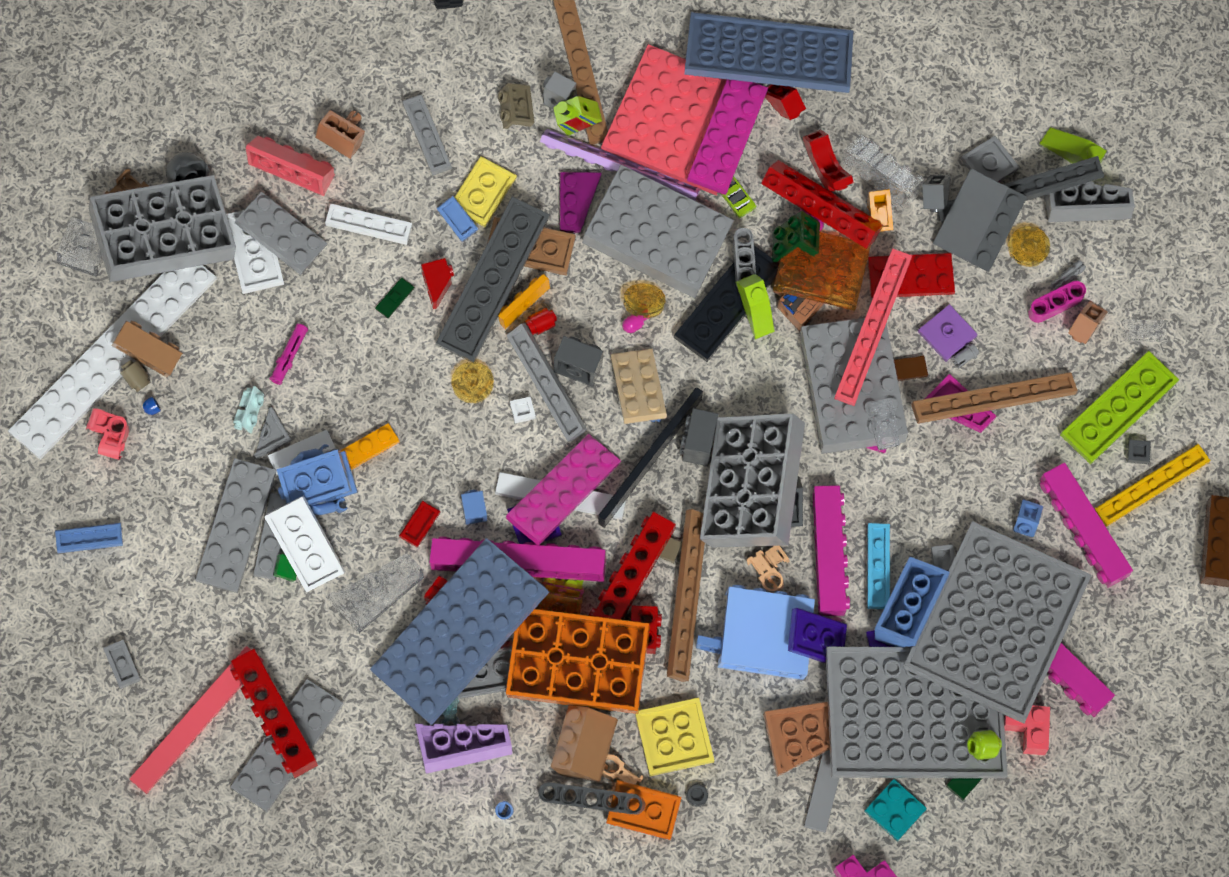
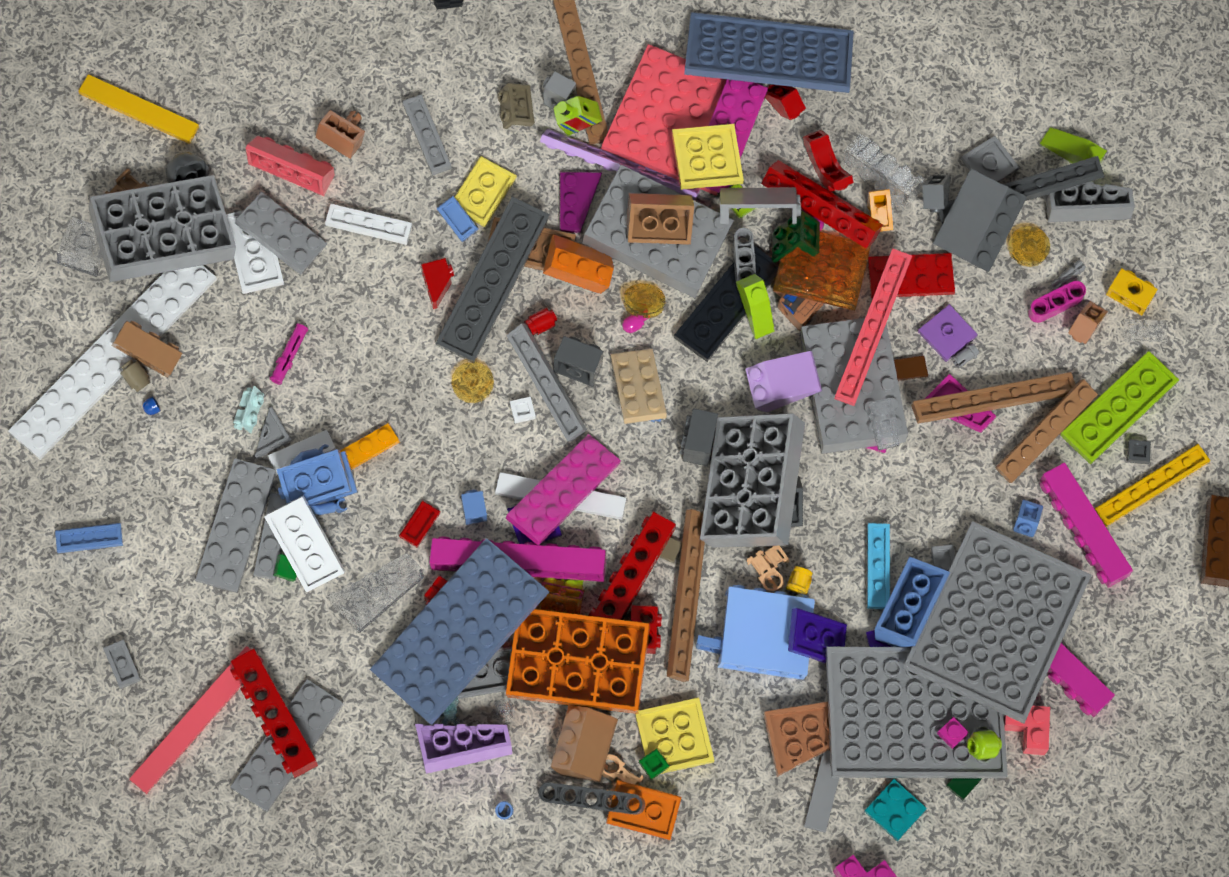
coral piece [86,408,129,460] -> none
dark green piece [375,277,415,319] -> none
light orange tile [498,274,550,329] -> none
black tile [598,388,703,528] -> none
dark grey tile [686,784,708,807] -> none
dark pink brick [812,486,850,616] -> none
none -> yellow tile [78,74,199,144]
none -> clear tile [493,699,515,722]
none -> orange slope [543,234,614,294]
none -> medium nougat slope [627,193,694,245]
none -> green tile [638,749,670,780]
none -> light yellow plate [672,124,744,190]
none -> light grey panel [720,187,801,224]
none -> lavender slope [745,351,822,412]
none -> yellow piece [786,566,813,595]
none -> dark pink plate [937,717,969,749]
none -> medium nougat plate [995,379,1098,483]
none -> yellow brick [1106,268,1158,316]

